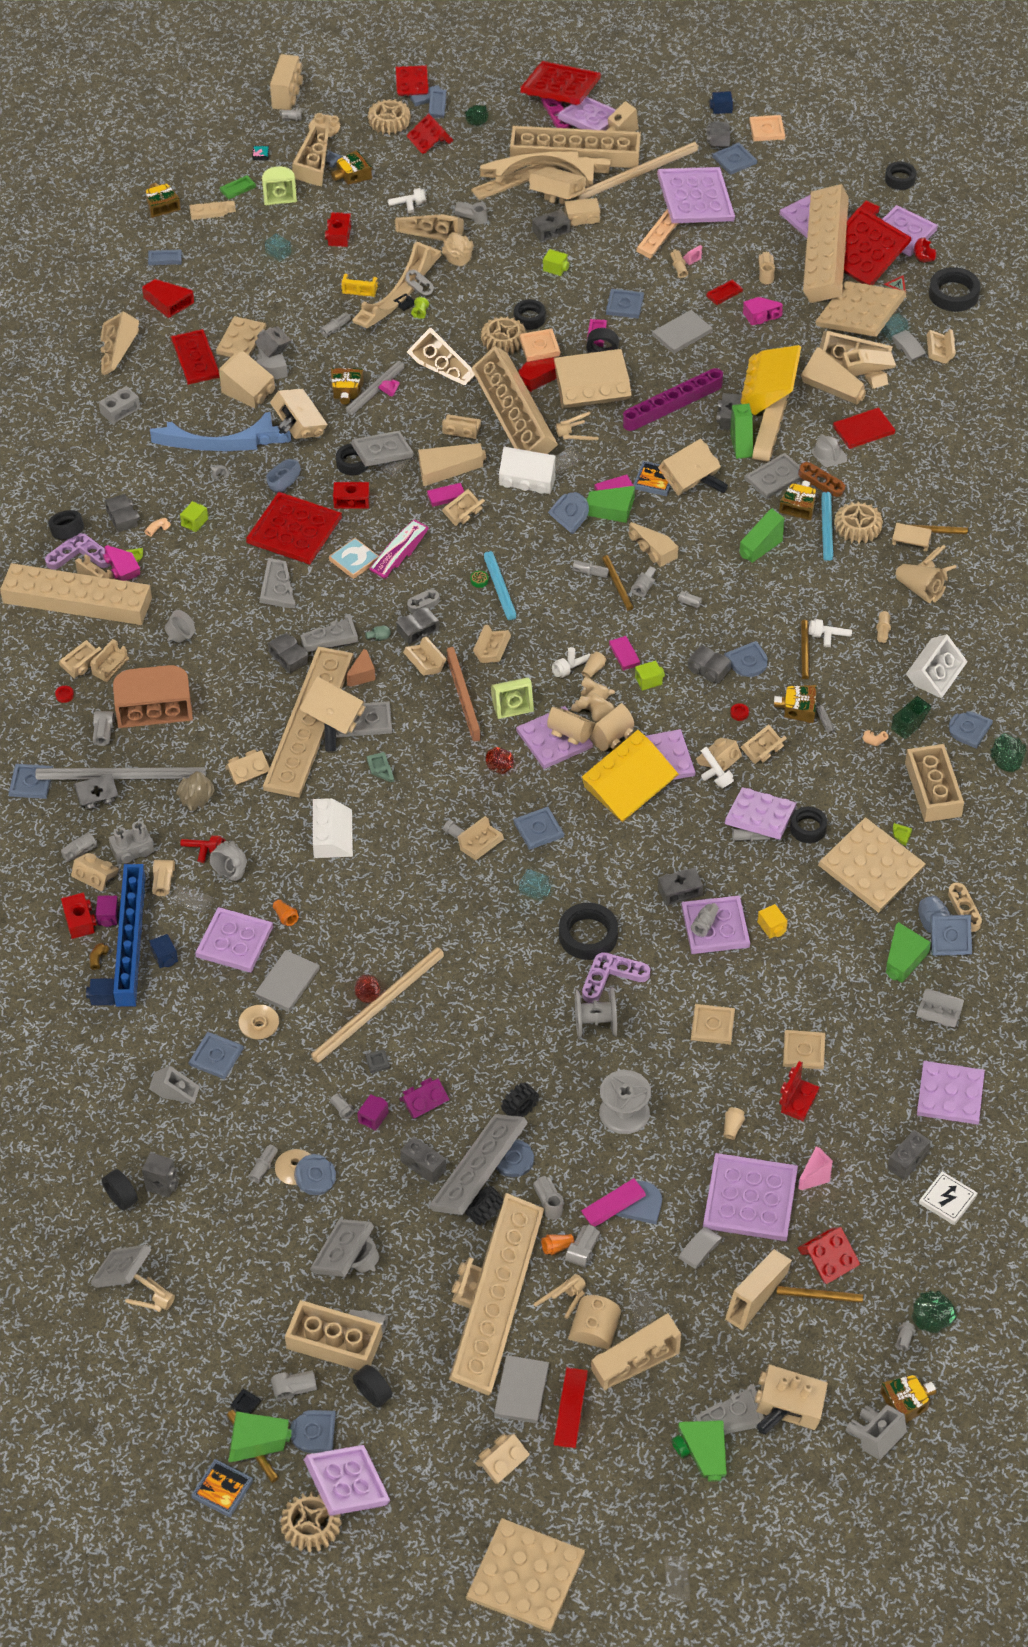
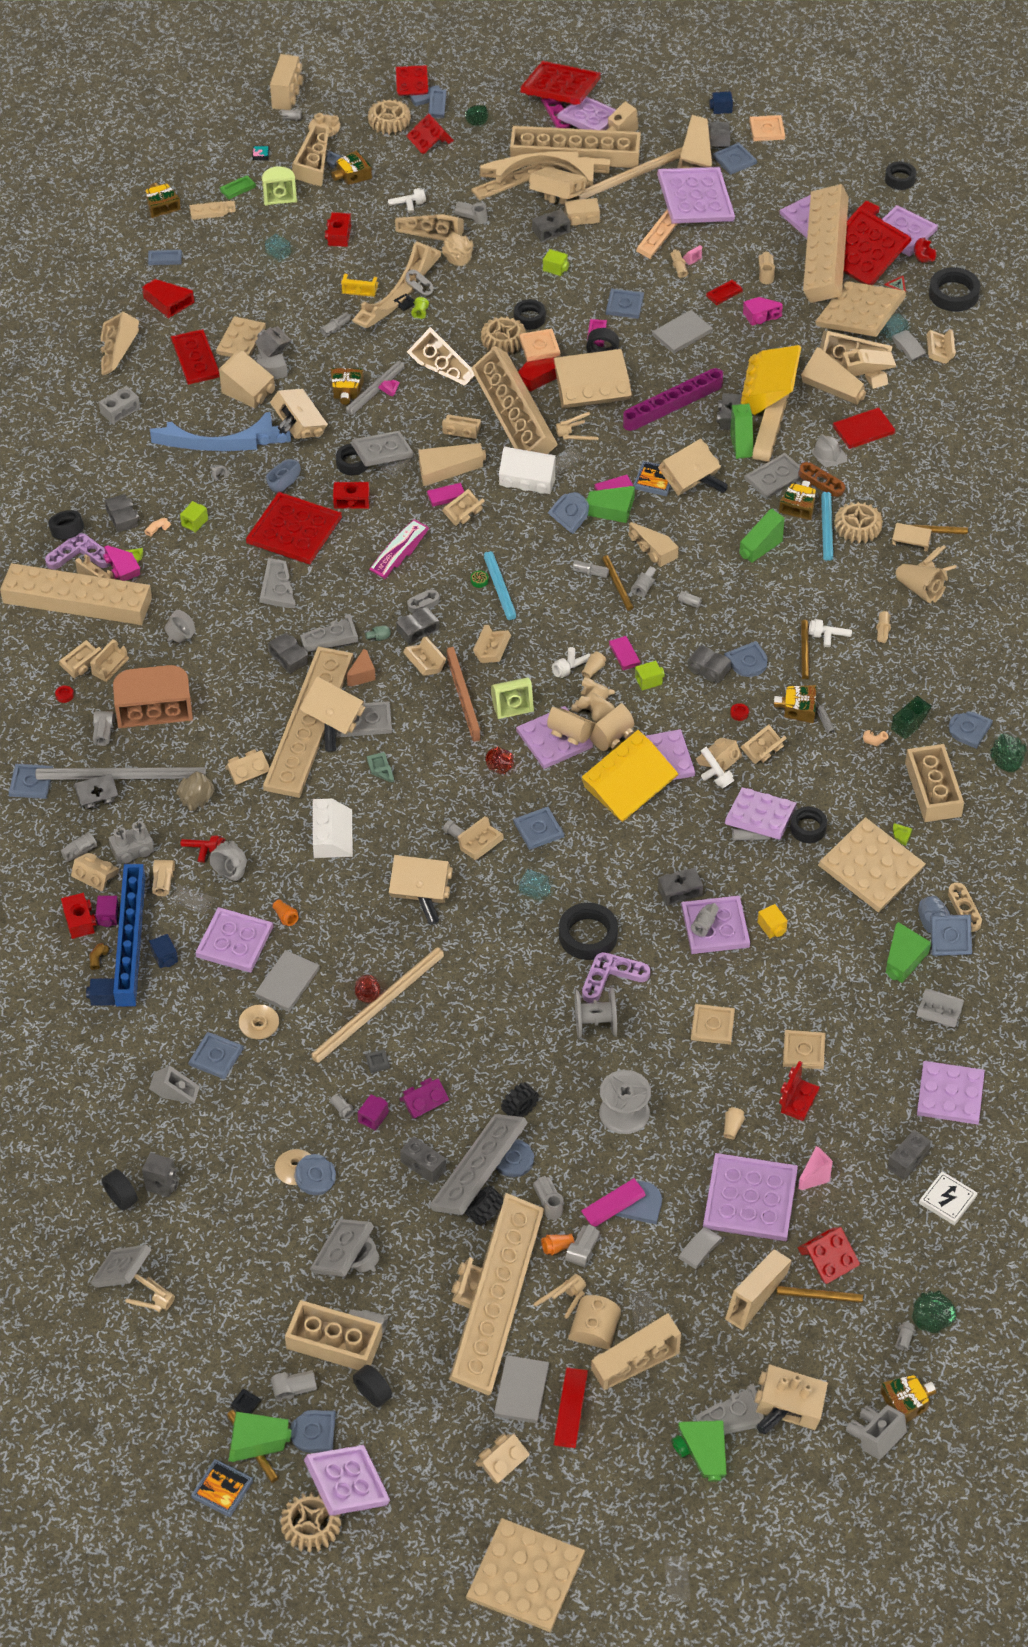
light grey axle [248,1144,278,1183] -> none
tile [329,538,379,579] -> none
white slope [906,634,968,698] -> none
none -> tan piece [389,855,453,925]
none -> tan slope [678,115,712,168]

